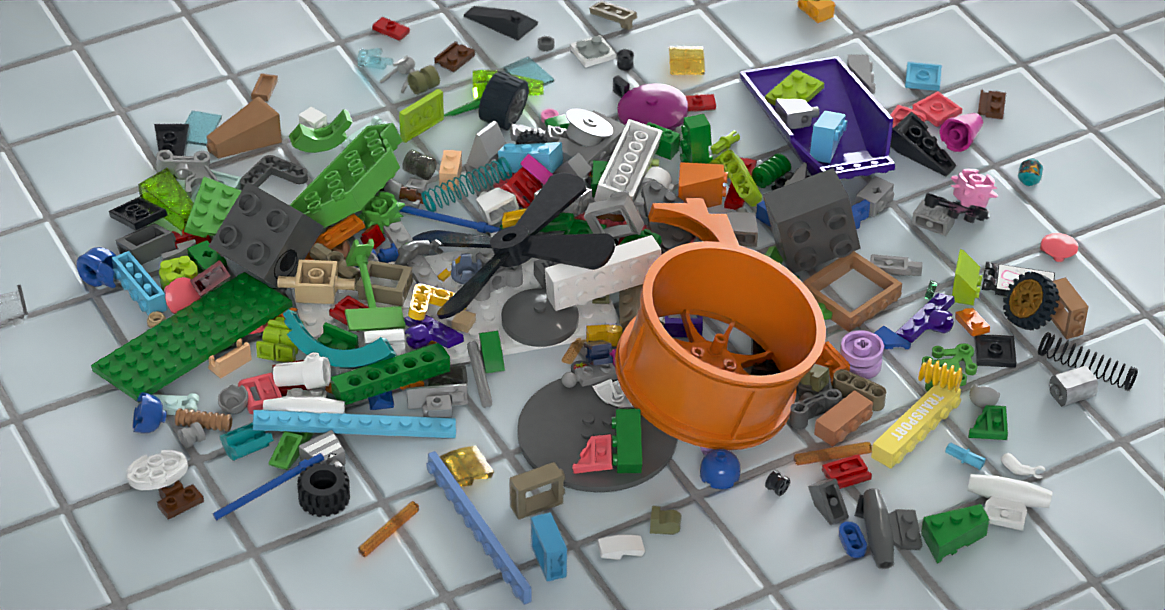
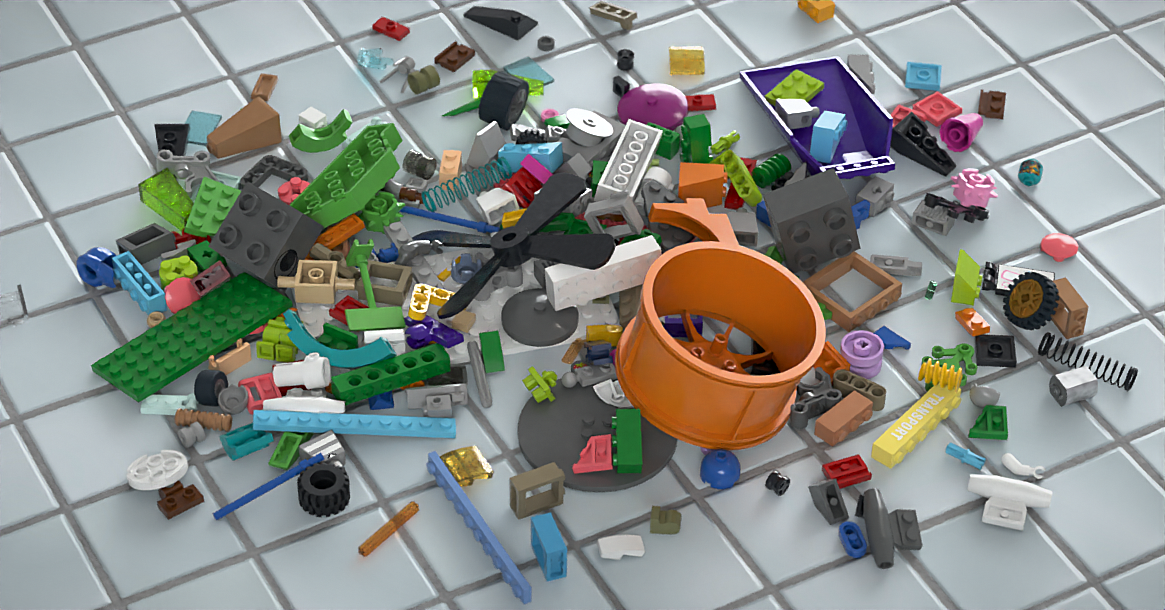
black tile [108,197,168,230] -> none
blue cylinder [132,392,167,433] -> none
red tile [360,224,386,250] -> none
lime plate [399,89,444,143] -> none
piece [570,35,616,68] -> none
clear orange axle [794,441,872,466] -> none
olive leg [800,364,829,392] -> none
dark purple plate [895,293,955,343] -> none
green wedge [921,504,990,564] -> none
none -> black wheel [194,370,228,406]
none -> coral plate [278,177,310,205]
none -> lime hips [522,366,558,403]

